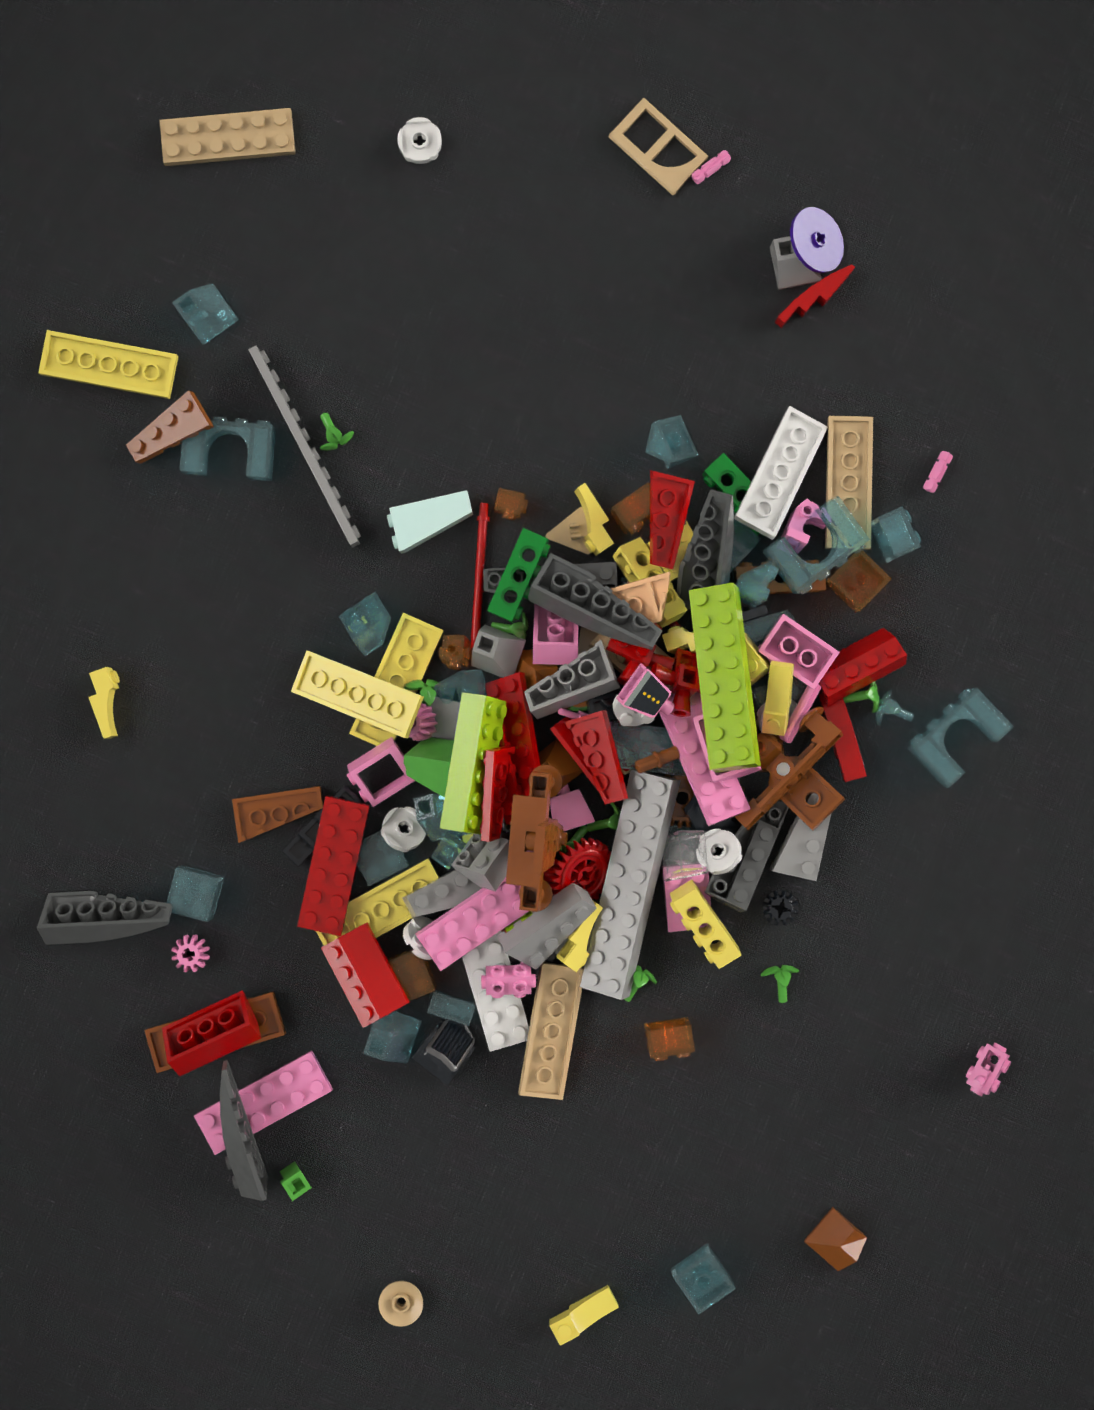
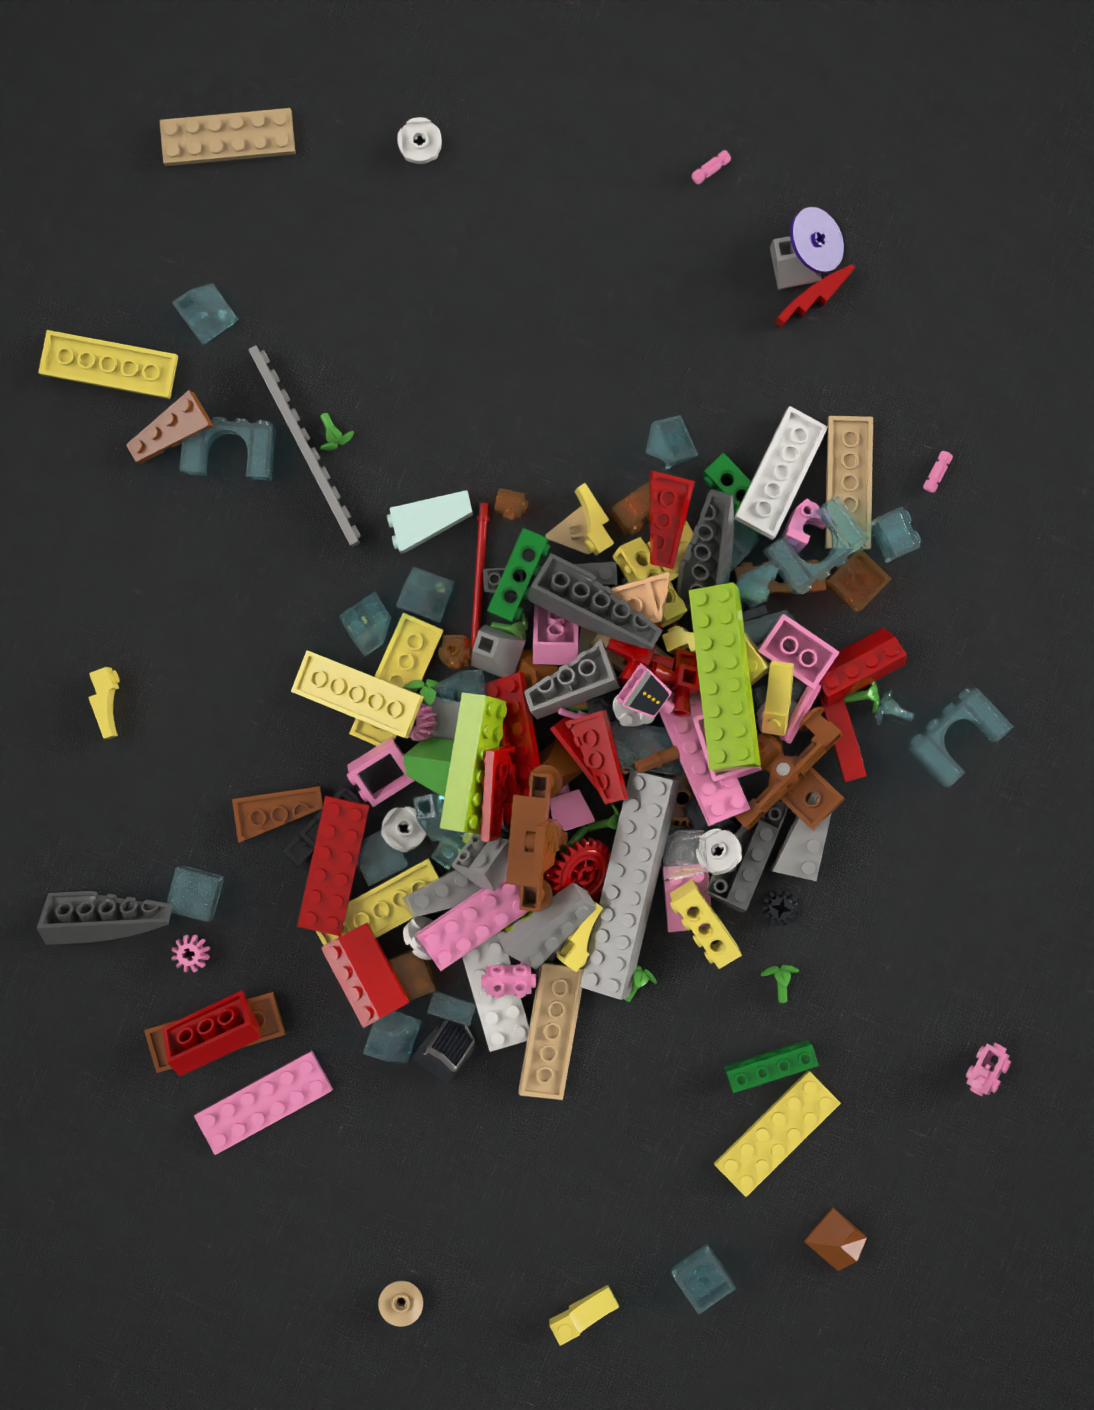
dark grey wedge [220,1060,268,1201] -> none
bright green brick [280,1161,311,1201] -> none
tan window [608,98,708,196] -> none
clear orange brick [644,1017,695,1061] -> none
none -> clear light blue slope [396,567,455,623]
none -> light yellow plate [714,1070,841,1197]
none -> green brick [724,1040,819,1093]

